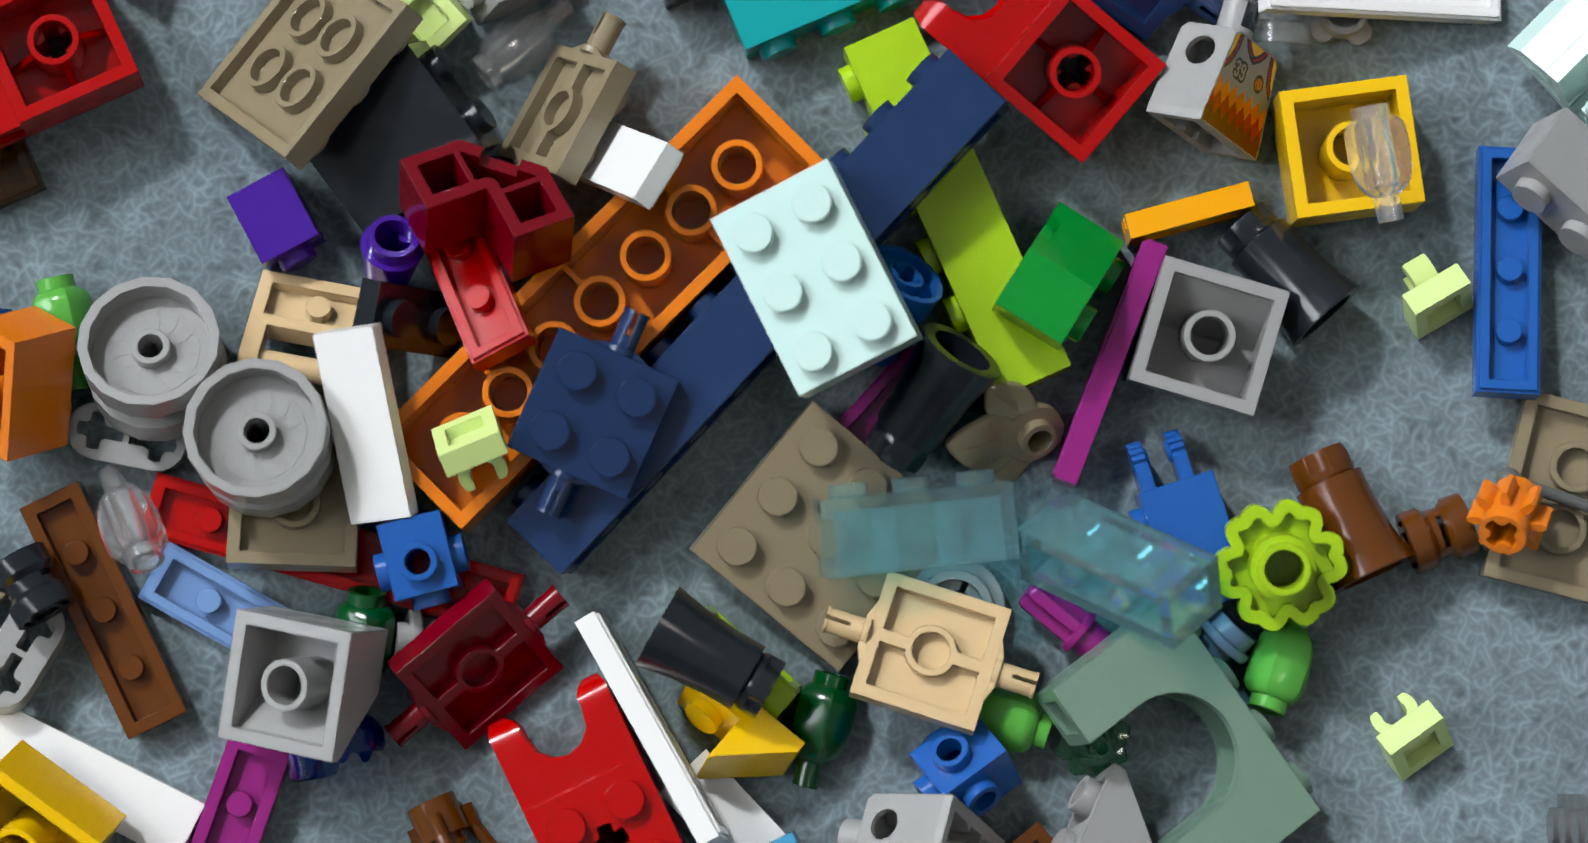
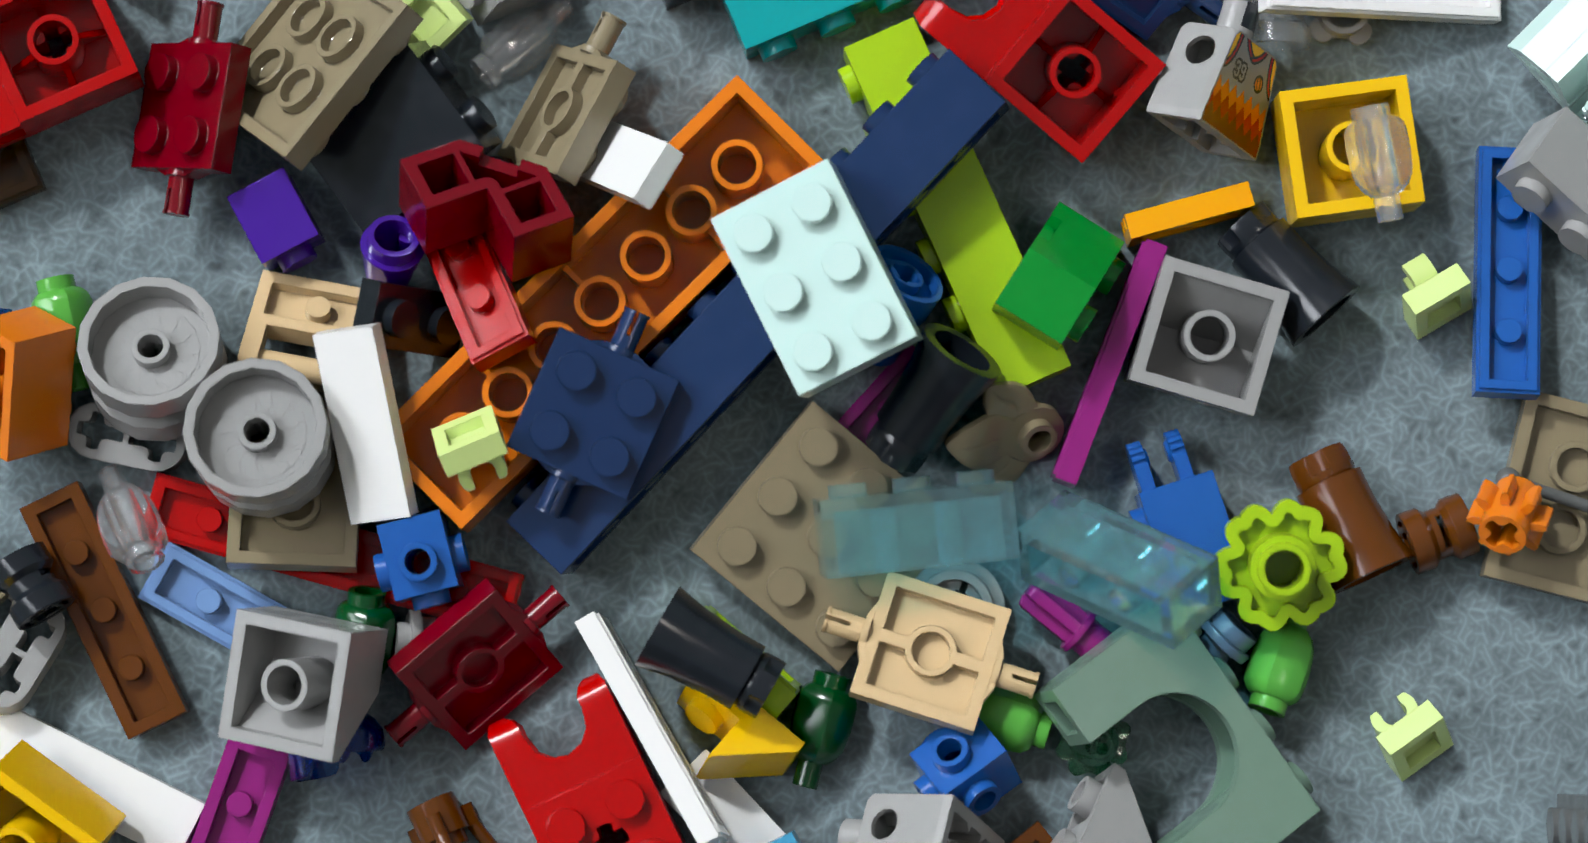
none -> dark red plate [131,0,252,218]

